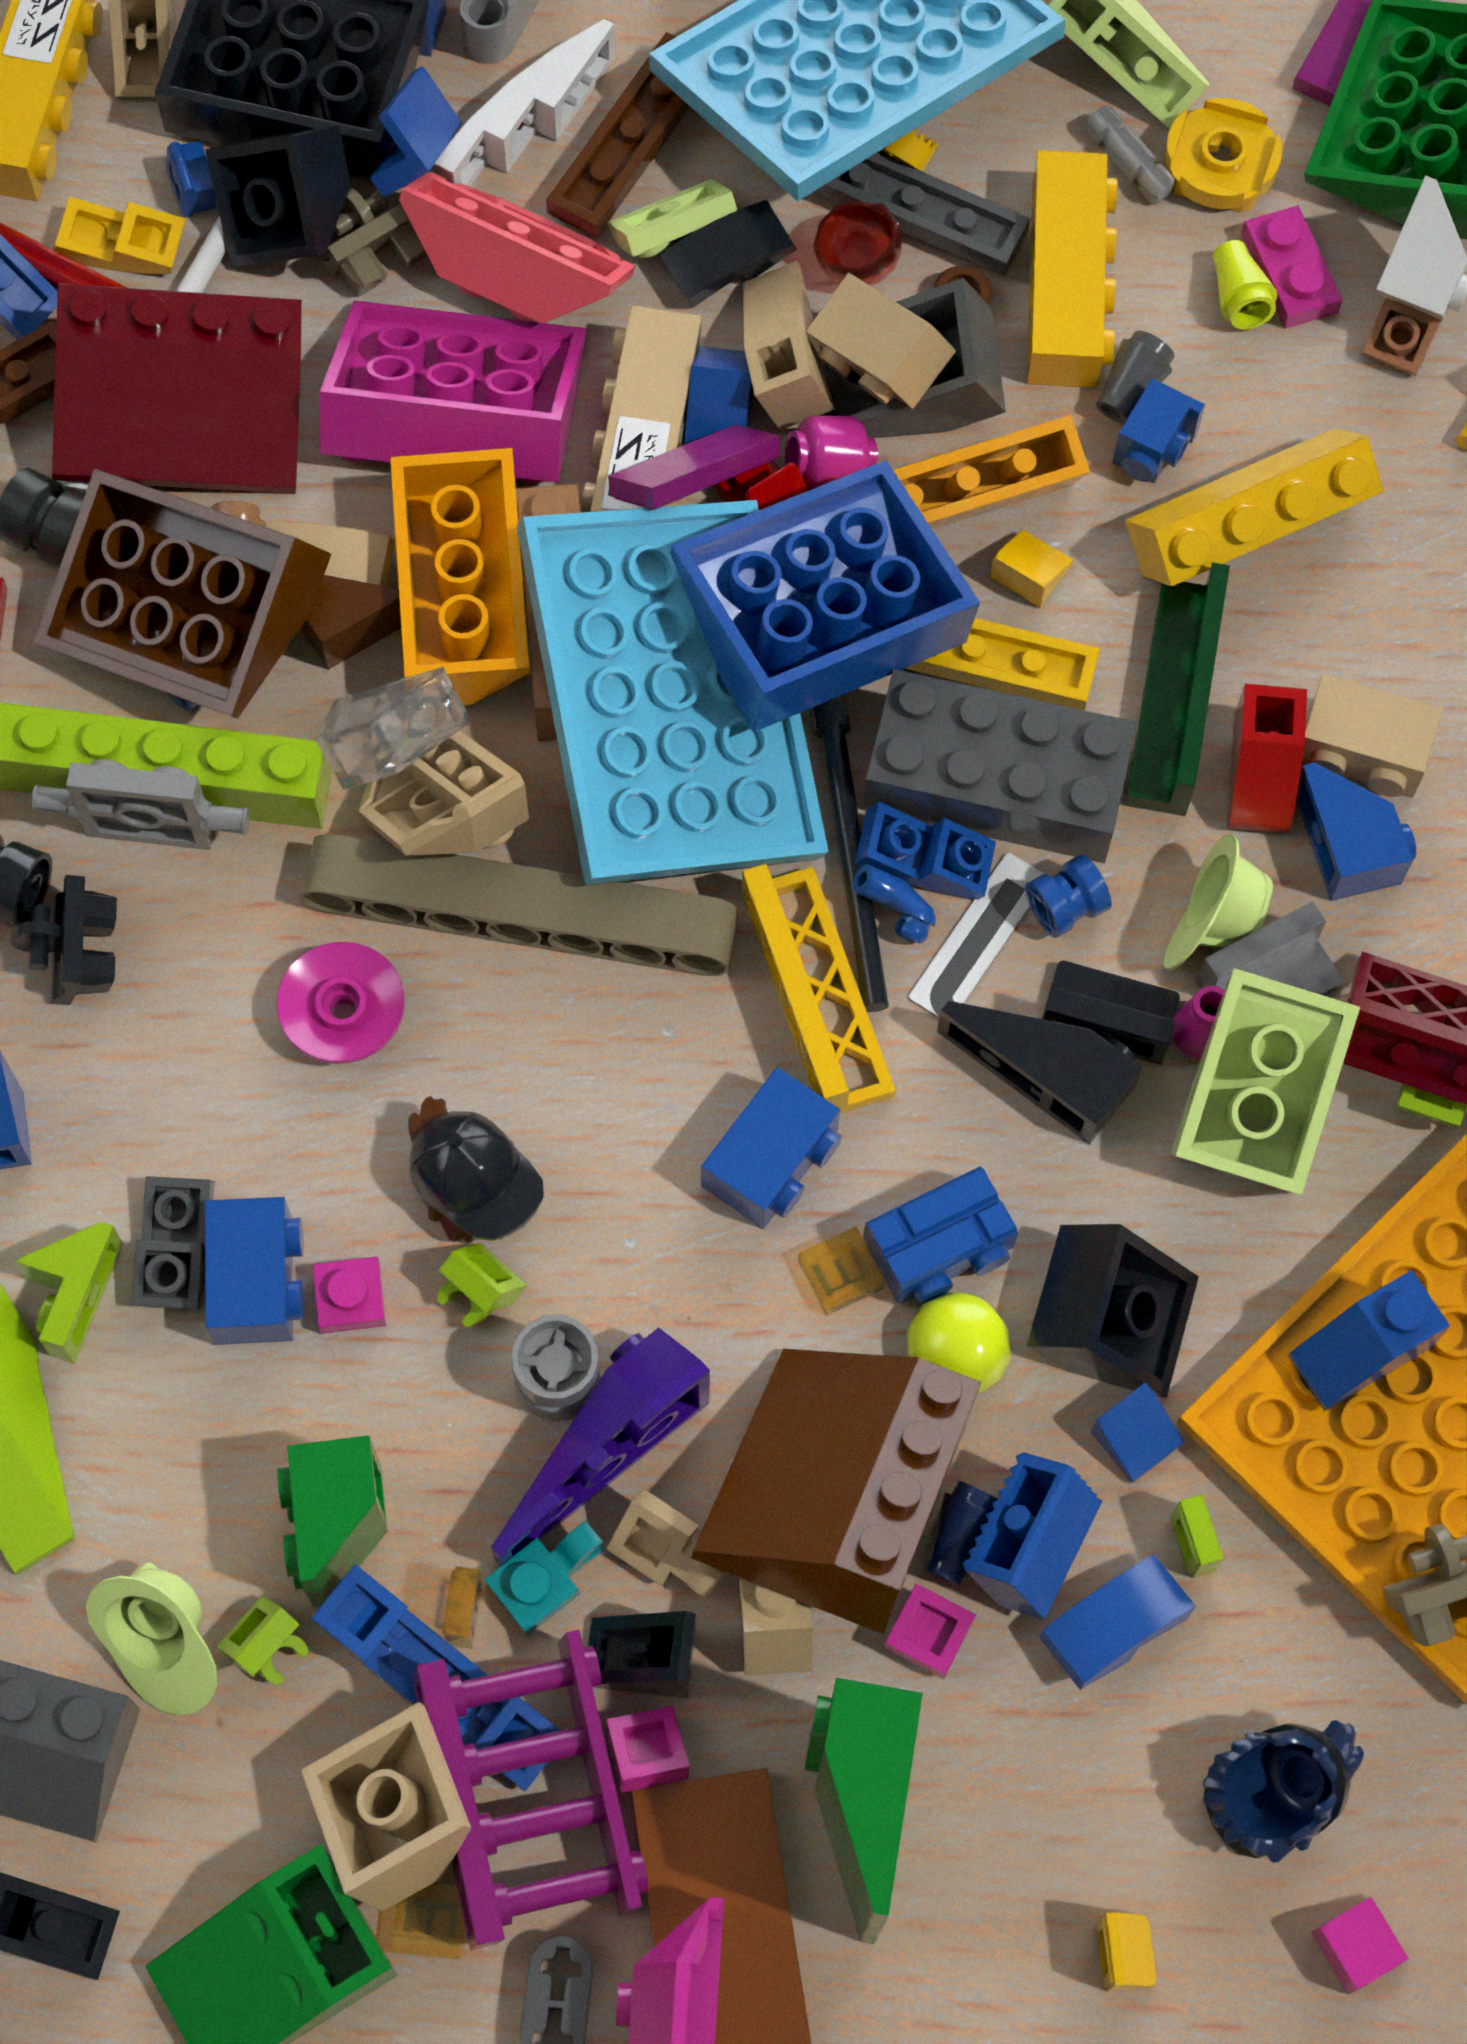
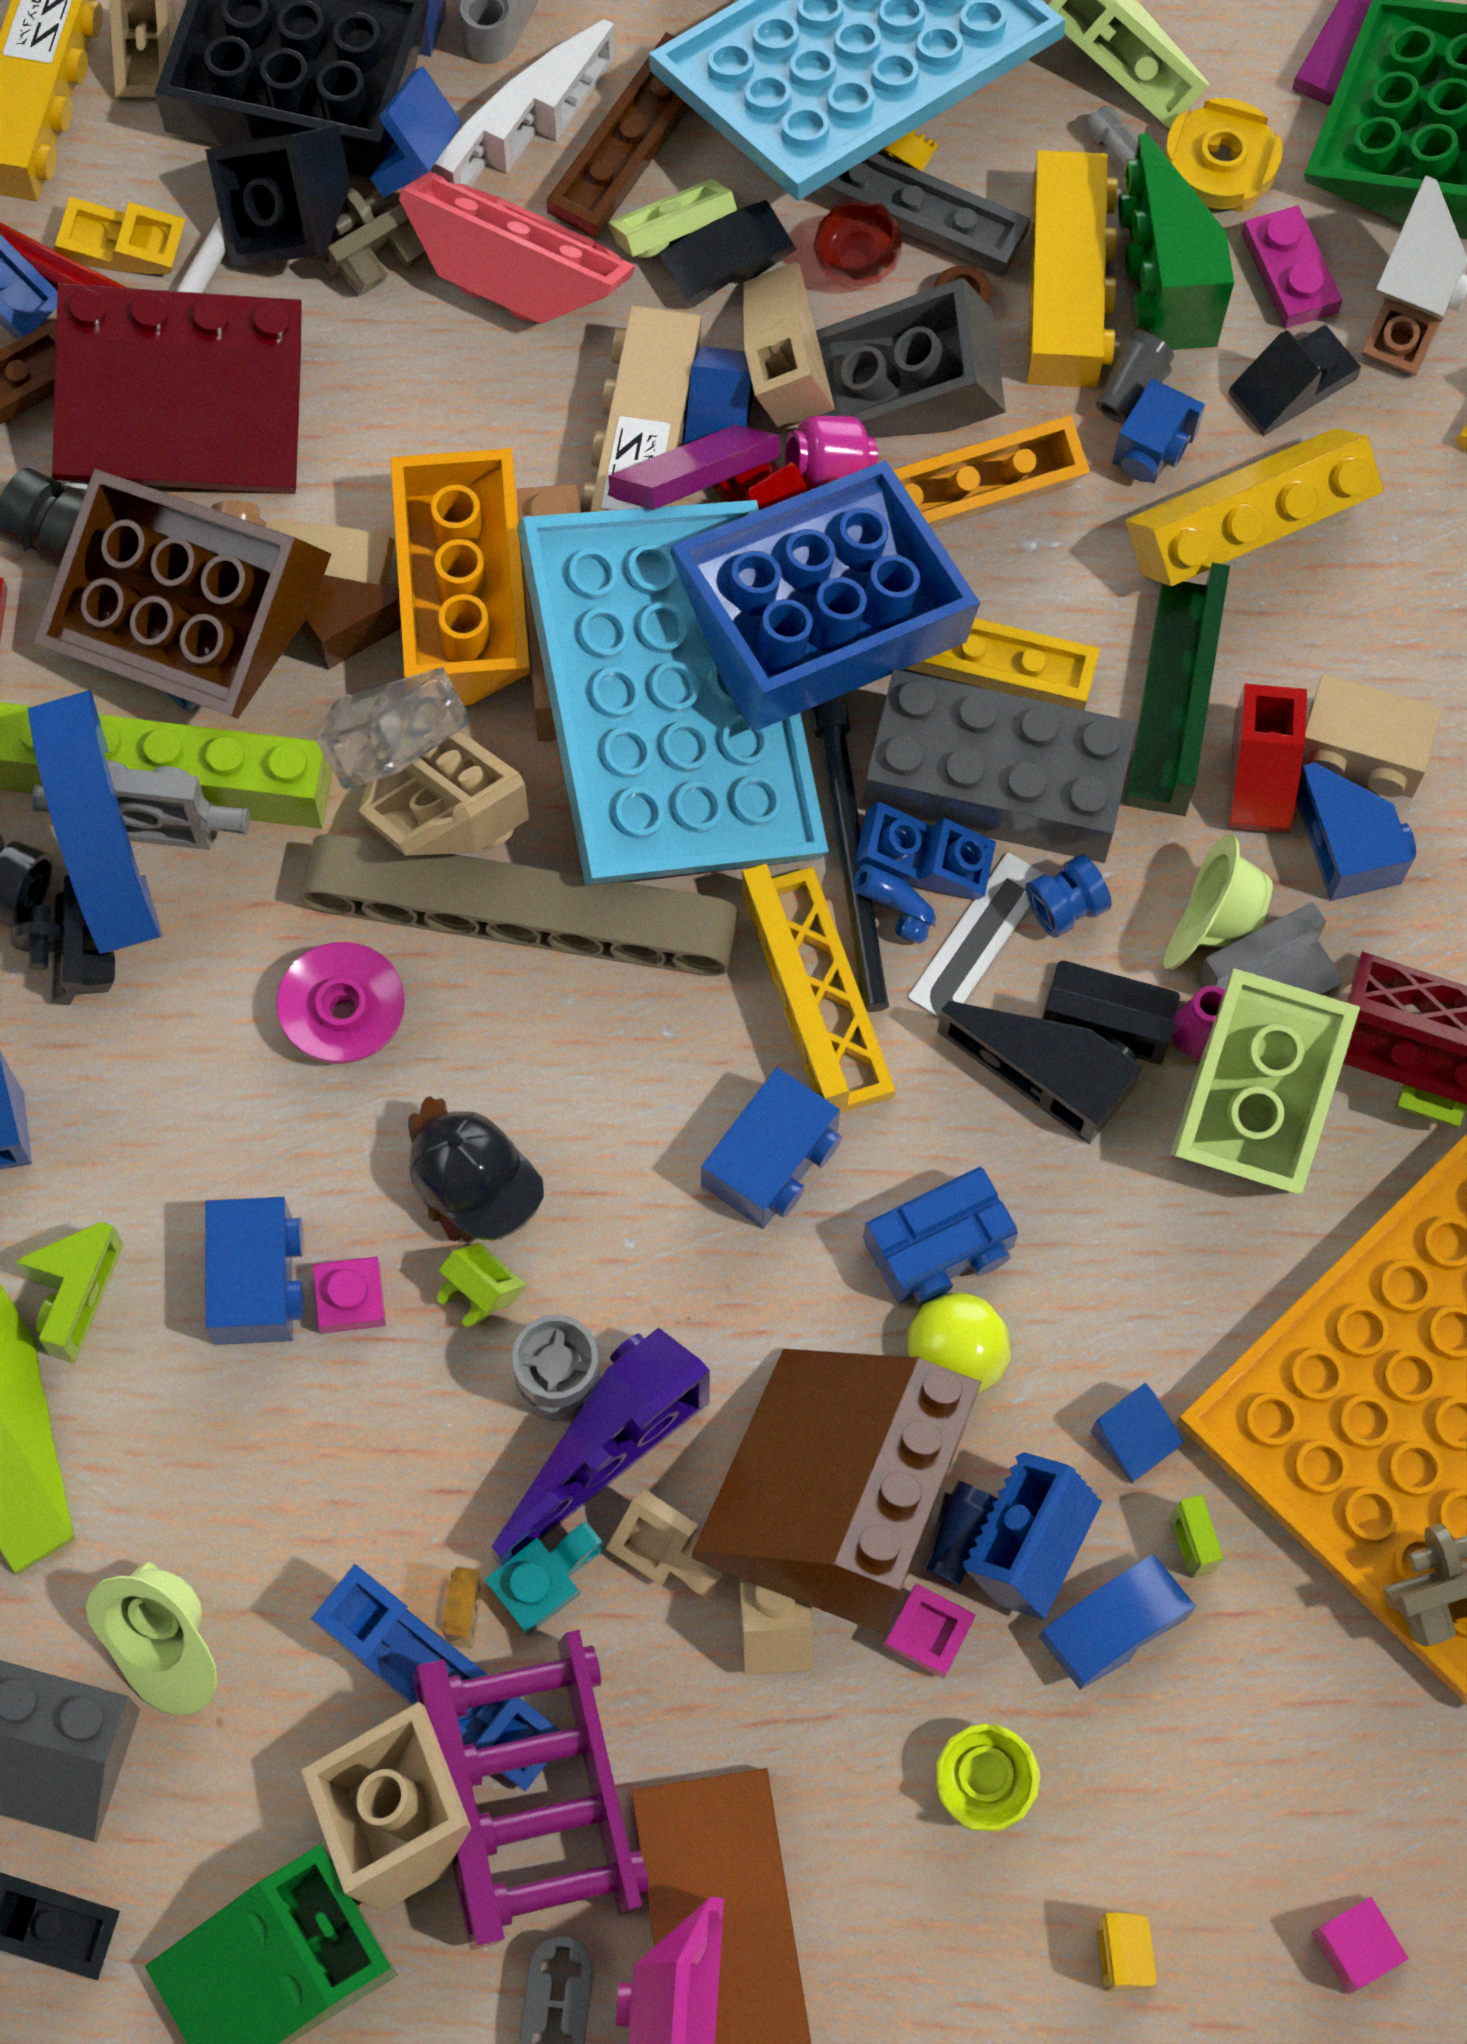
dark grey slope [132,1176,215,1309] -> none
blue piece [166,141,216,217] -> none
lime tile [216,1596,309,1685] -> none
green slope [277,1435,388,1607] -> none
dark pink slope [319,300,586,483] -> none
clear yellow tile [391,1884,466,1961] -> none
black slope [588,1611,696,1699] -> none
dark pink plate [605,1706,690,1793] -> none
clear yellow tile [798,1226,886,1316] -> none
green slope [804,1678,923,1944] -> none
tan brick [806,273,956,409] -> none
yellow slope [990,529,1074,608] -> none
black slope [1027,1224,1199,1398] -> none
dark blue hair [1203,1720,1364,1863] -> none
neon yellow cone [1212,240,1277,330] -> none
blue slope [1288,1270,1450,1412] -> none
none -> blue slope [28,690,163,954]
none -> neon yellow hair [936,1723,1041,1831]
none -> green slope [1118,133,1234,350]
none -> black slope [1228,324,1361,436]

